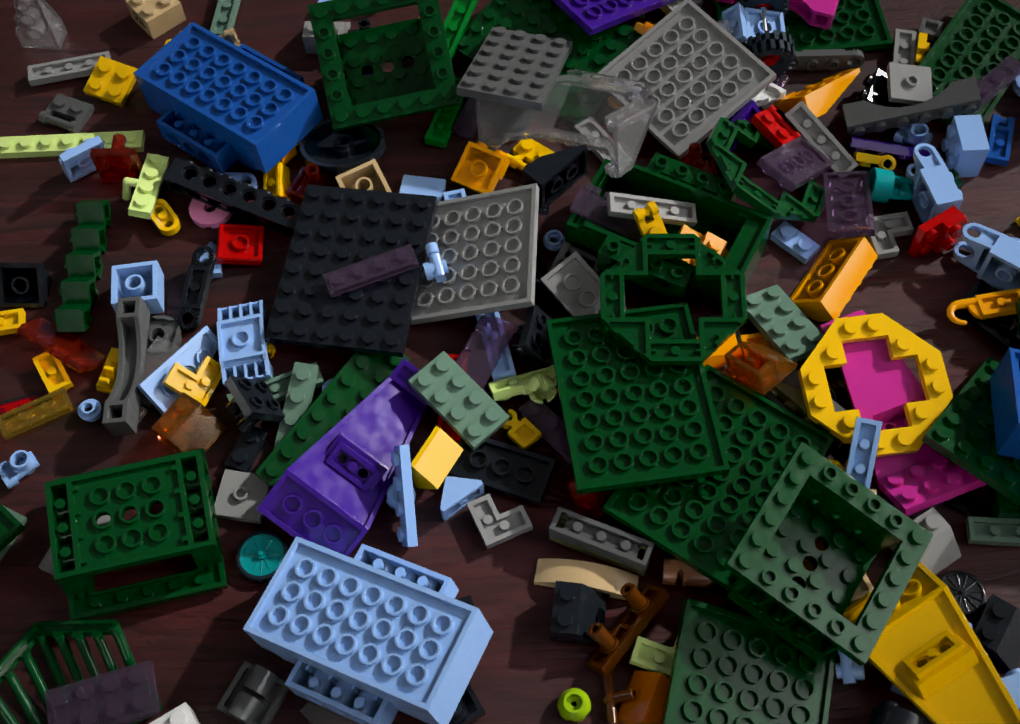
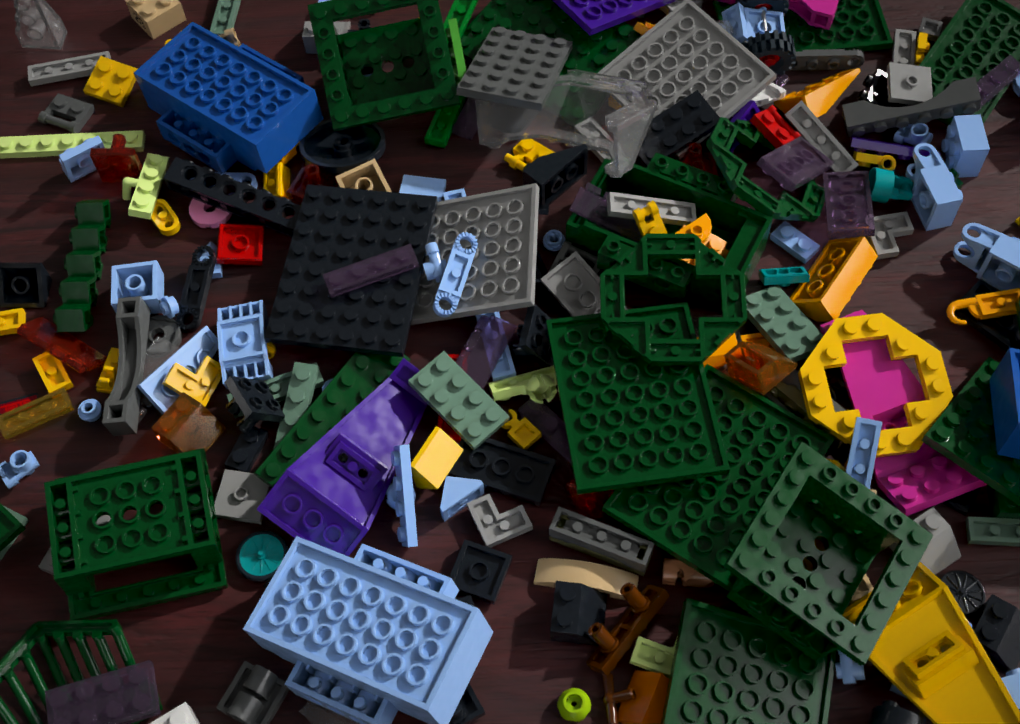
light orange plate [450,141,510,194] -> none
red plate [908,206,967,258] -> none
blue plate [984,114,1015,167] -> none
none -> light blue plate [159,296,179,318]
none -> light blue plate [433,232,478,318]
none -> bright green plate [446,18,466,86]
none -> black plate [449,539,513,605]
none -> black plate [625,90,720,168]
none -> light orange plate [675,213,712,244]
none -> teal plate [758,266,810,287]

